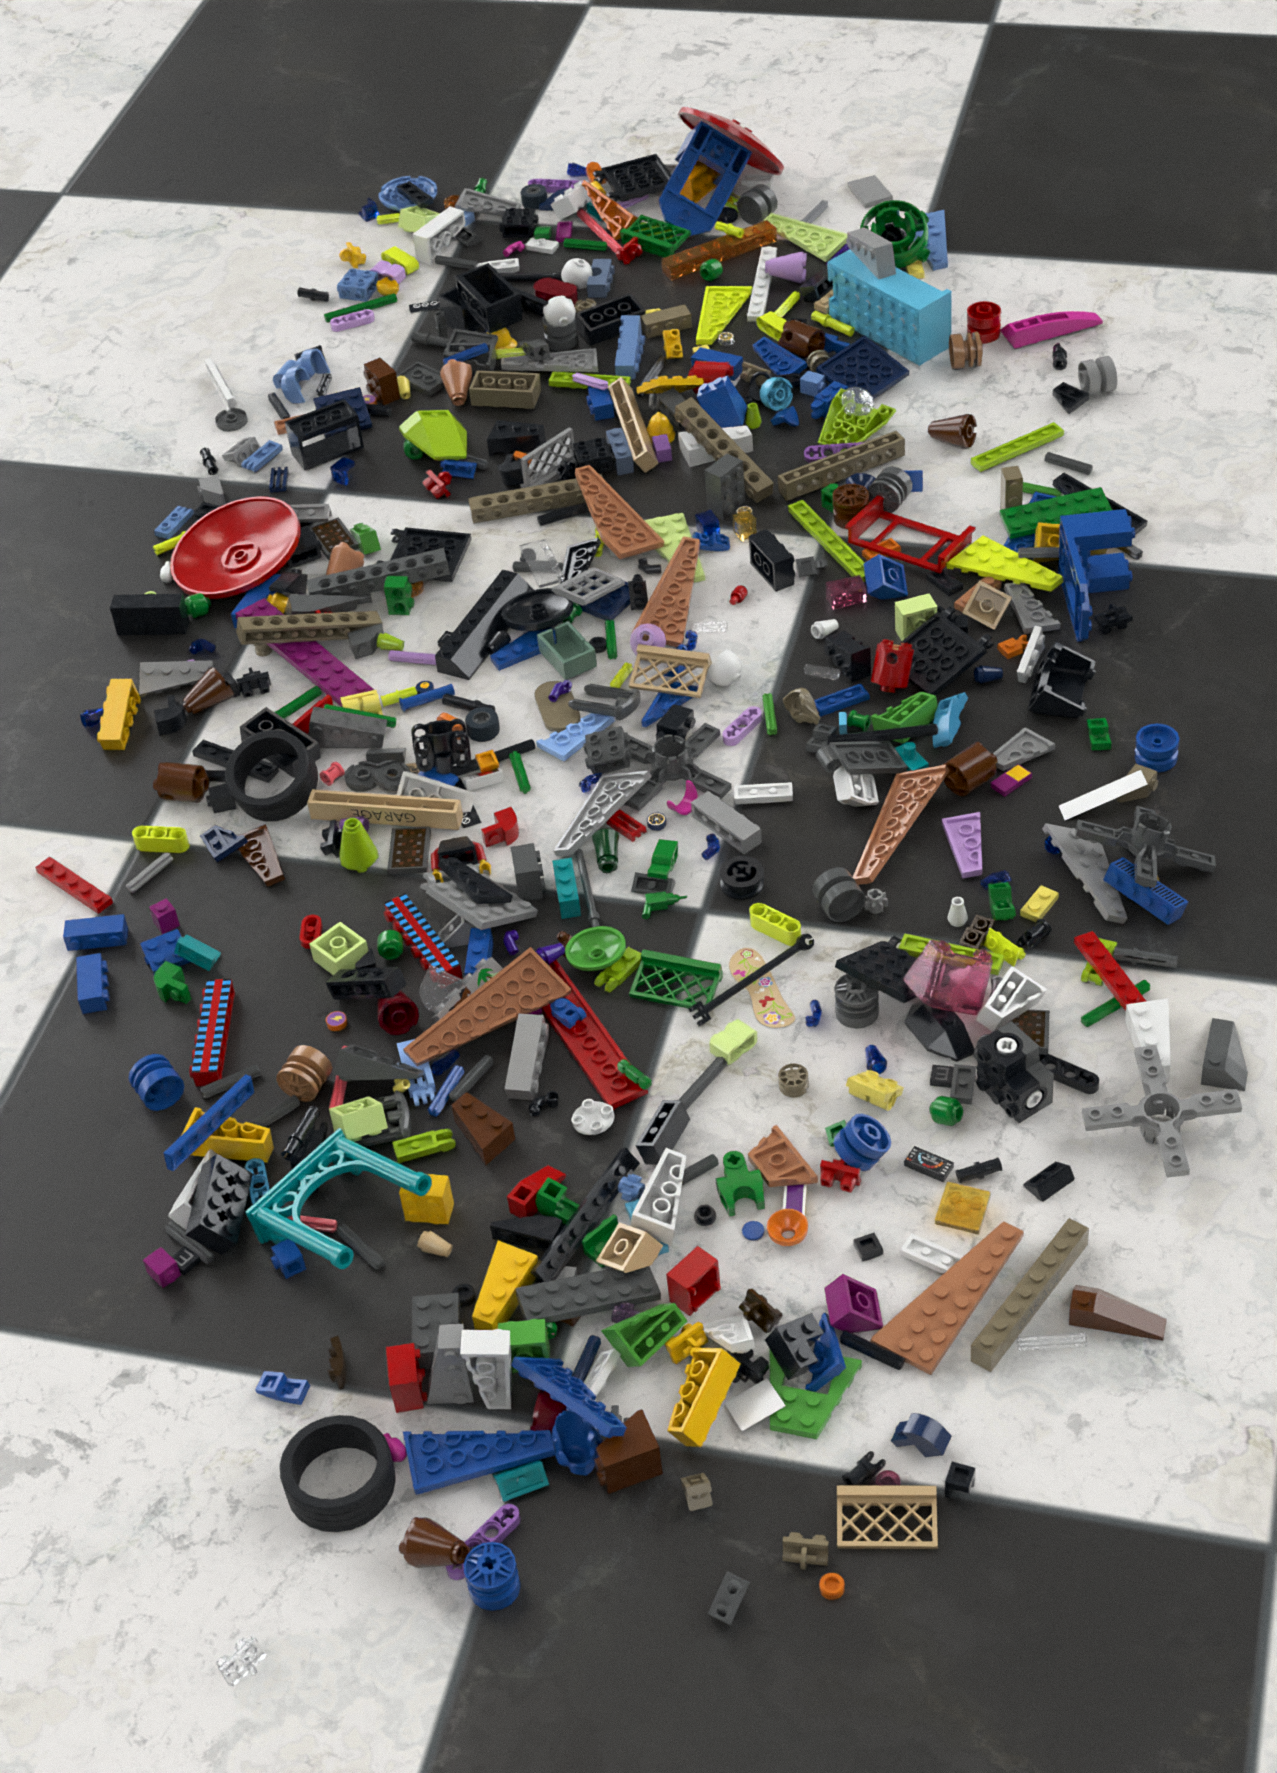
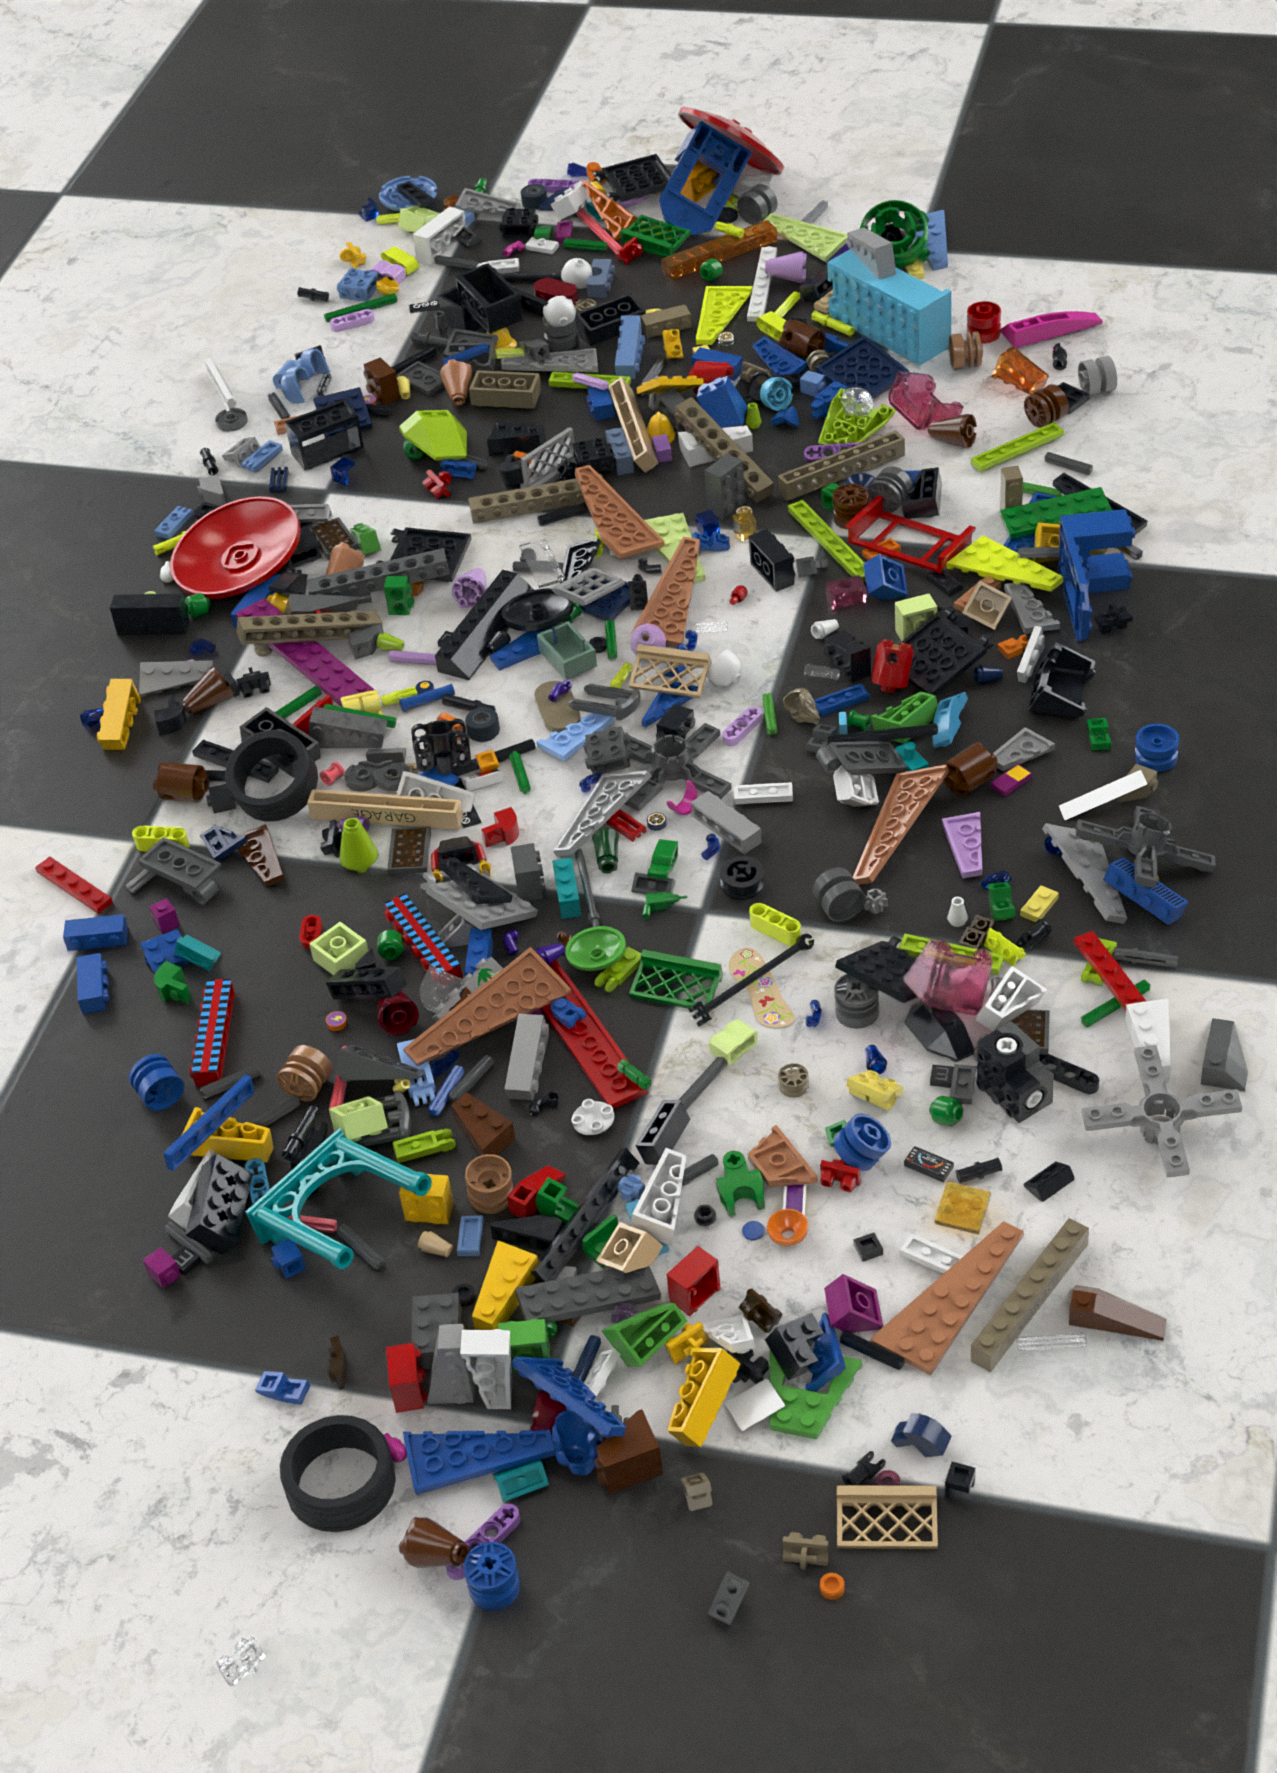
light grey tile [848,175,893,208] -> none
none -> dark grey hinge [138,837,222,905]
none -> black axle [392,346,437,375]
none -> lavender cone [452,568,487,608]
none -> medium blue tile [457,1216,484,1256]
none -> medium nougat wheel [465,1154,513,1214]
none -> clear pink windscreen [888,371,964,430]
none -> black wedge [901,467,942,519]
none -> clear orange wedge [992,346,1049,395]
none -> reddish brown wheel [1024,384,1069,428]

